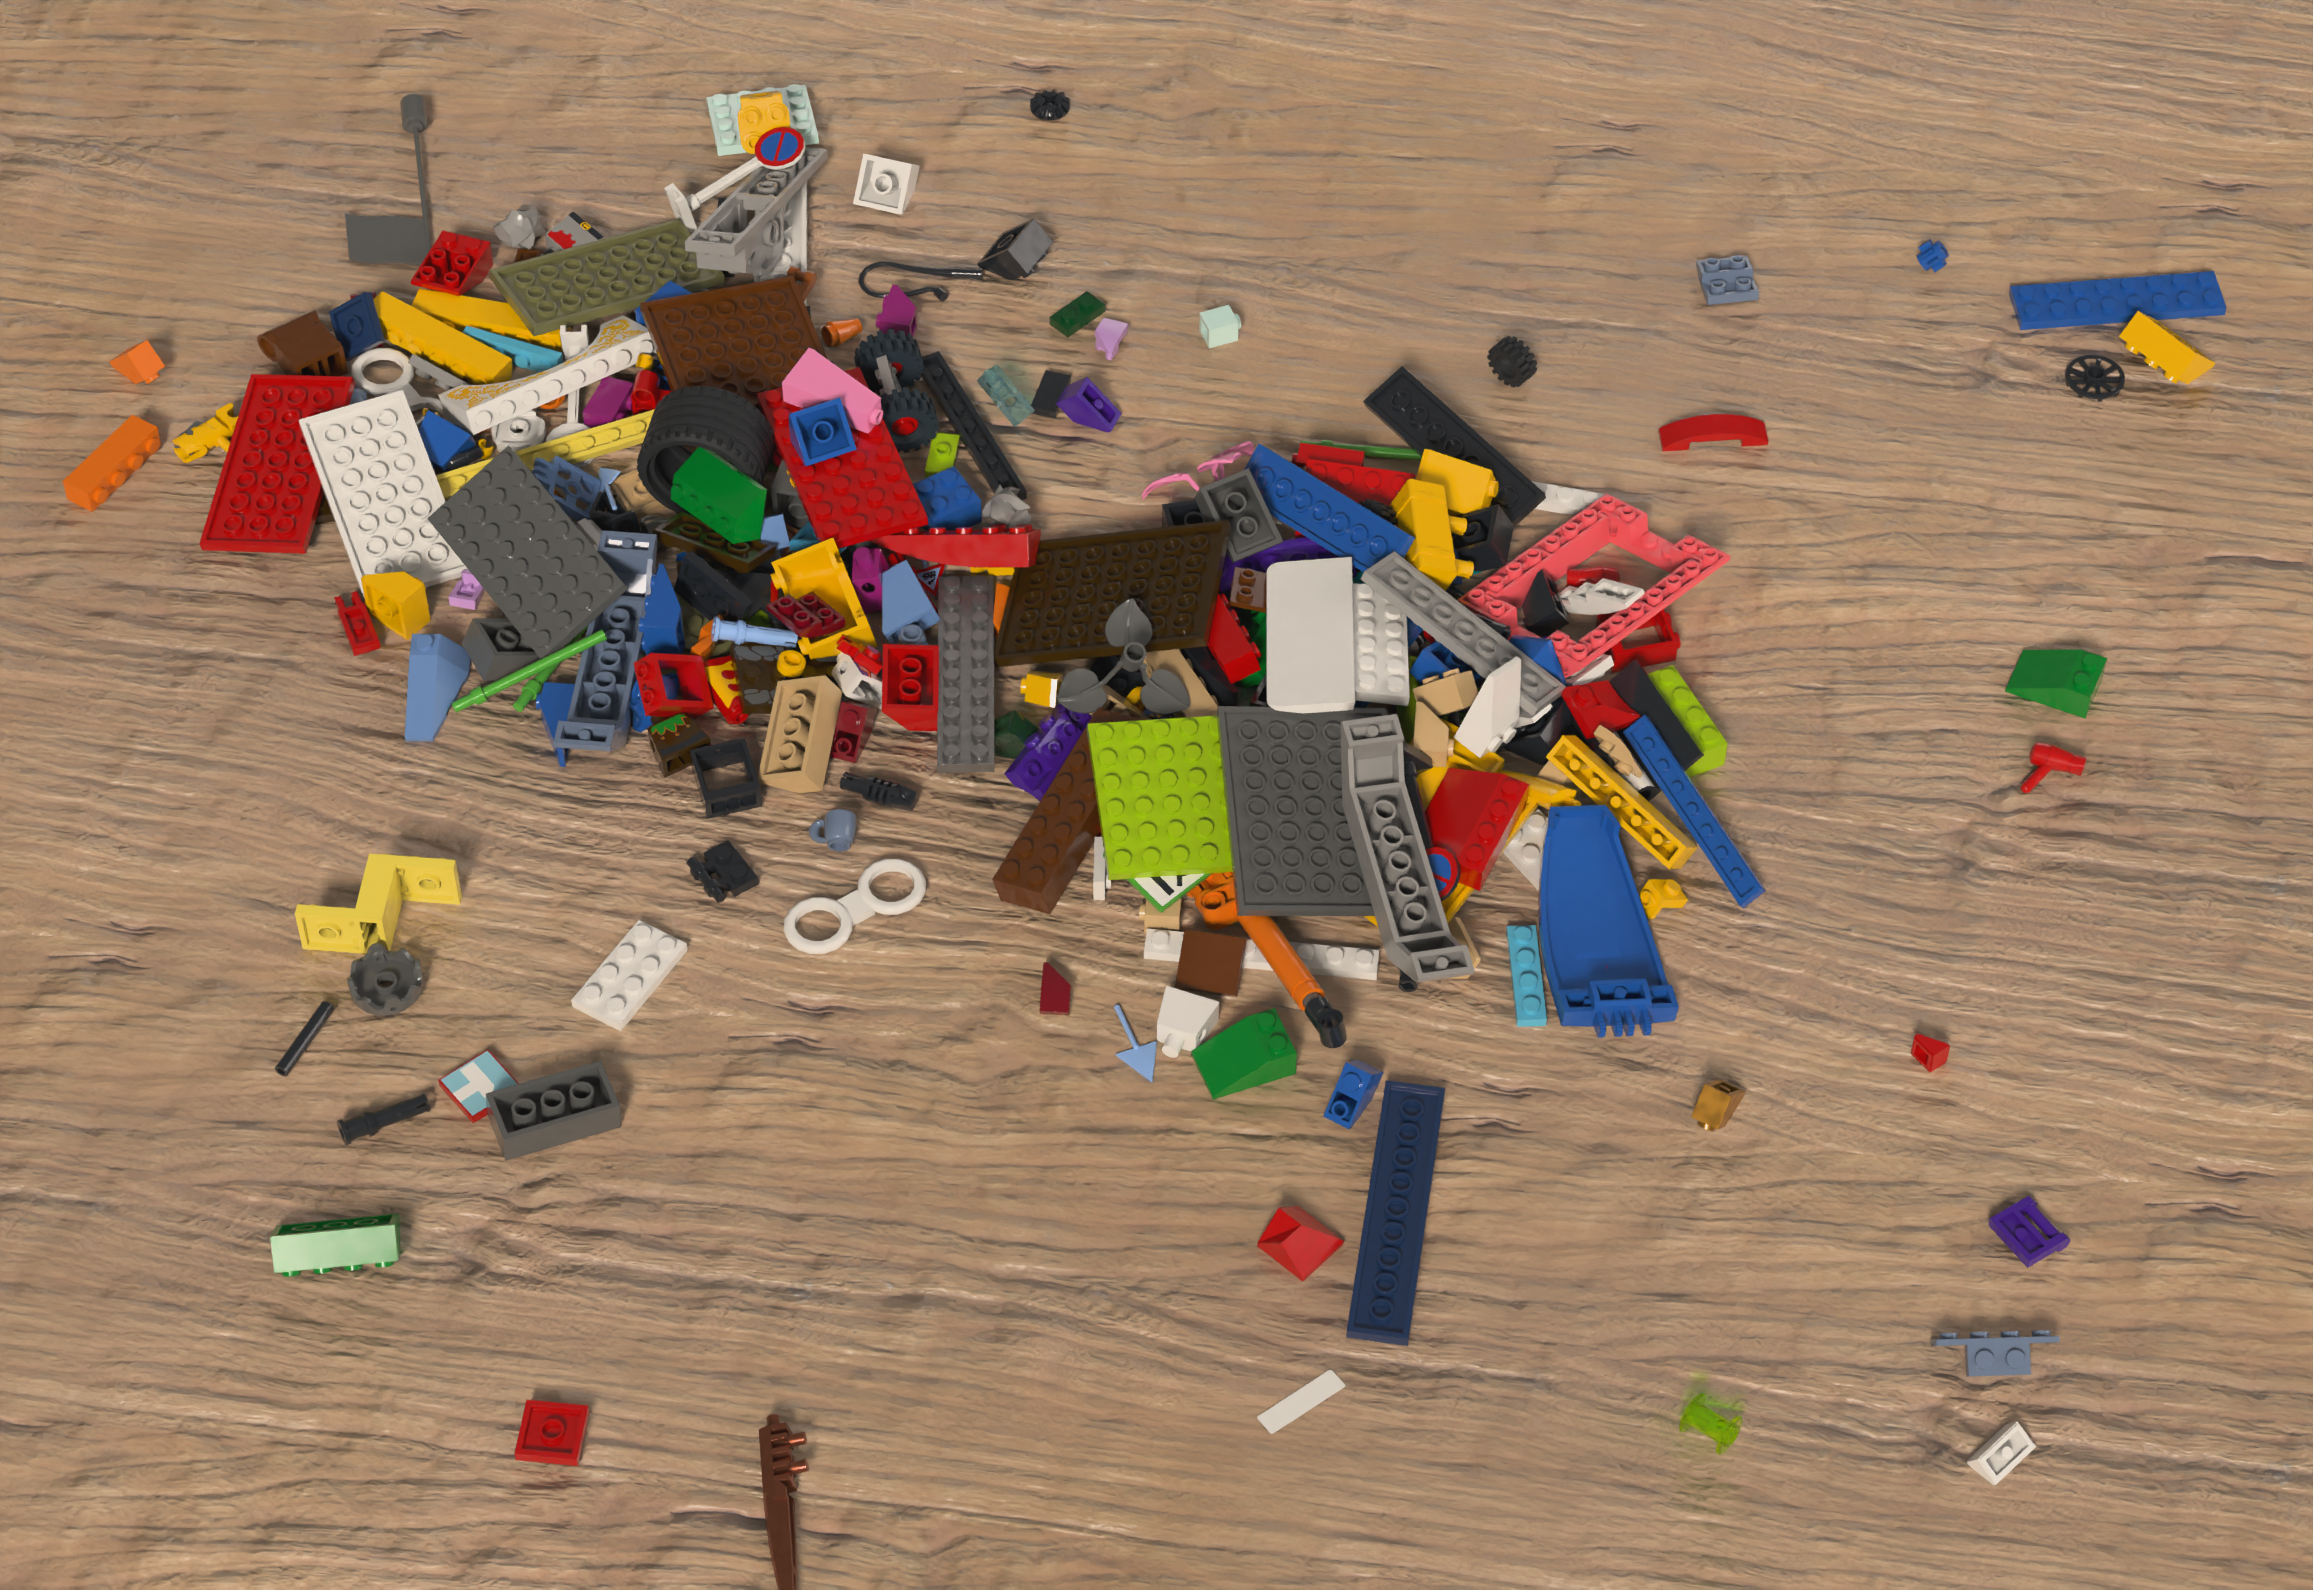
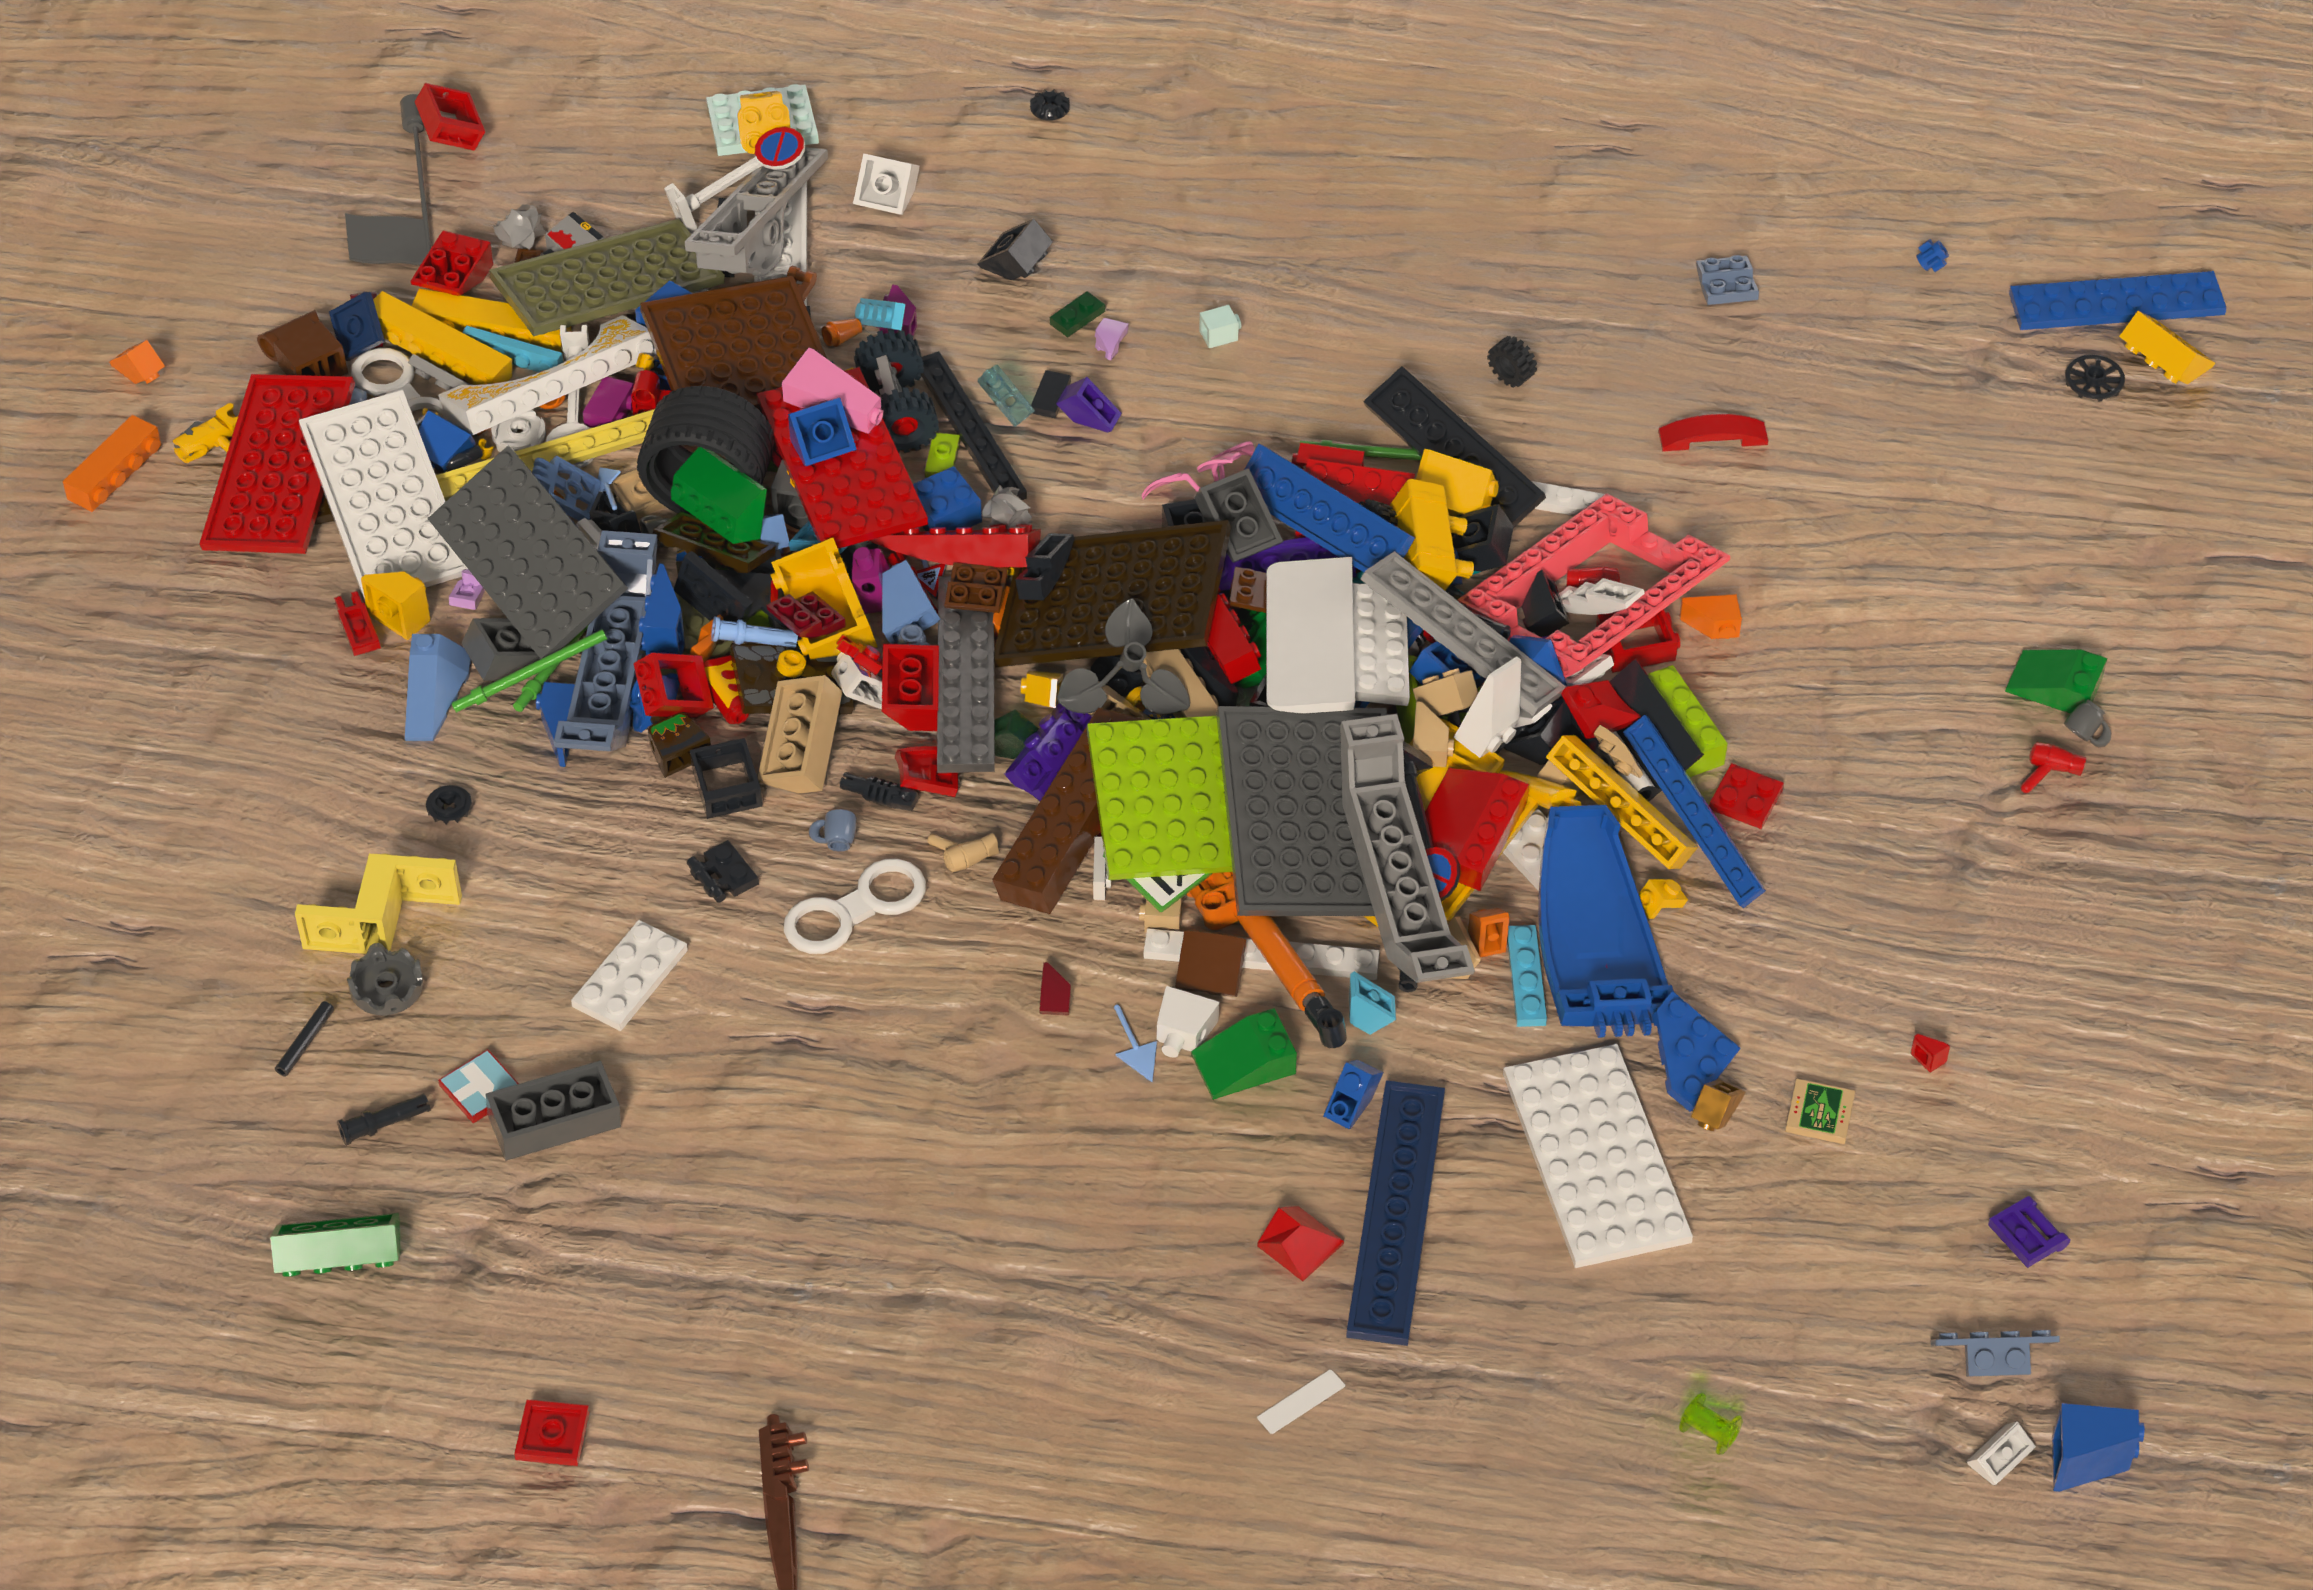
dark red slope [830,700,877,763] -> none
black piece [858,261,983,301] -> none
none -> red window [415,83,485,151]
none -> black gear [426,785,472,825]
none -> medium azure plate [855,298,905,330]
none -> red plate [895,746,958,797]
none -> tan piece [927,833,999,872]
none -> reddish brown slope [944,563,1009,613]
none -> black slope [1015,533,1074,600]
none -> medium azure slope [1349,971,1396,1035]
none -> orange slope [1468,908,1509,957]
none -> white plate [1503,1044,1693,1268]
none -> blue plate [1652,991,1741,1112]
none -> orange slope [1679,594,1742,639]
none -> red plate [1709,763,1784,829]
none -> tile [1785,1079,1855,1144]
none -> blue slope [2052,1403,2145,1492]
none -> dark grey piece [2063,699,2112,748]

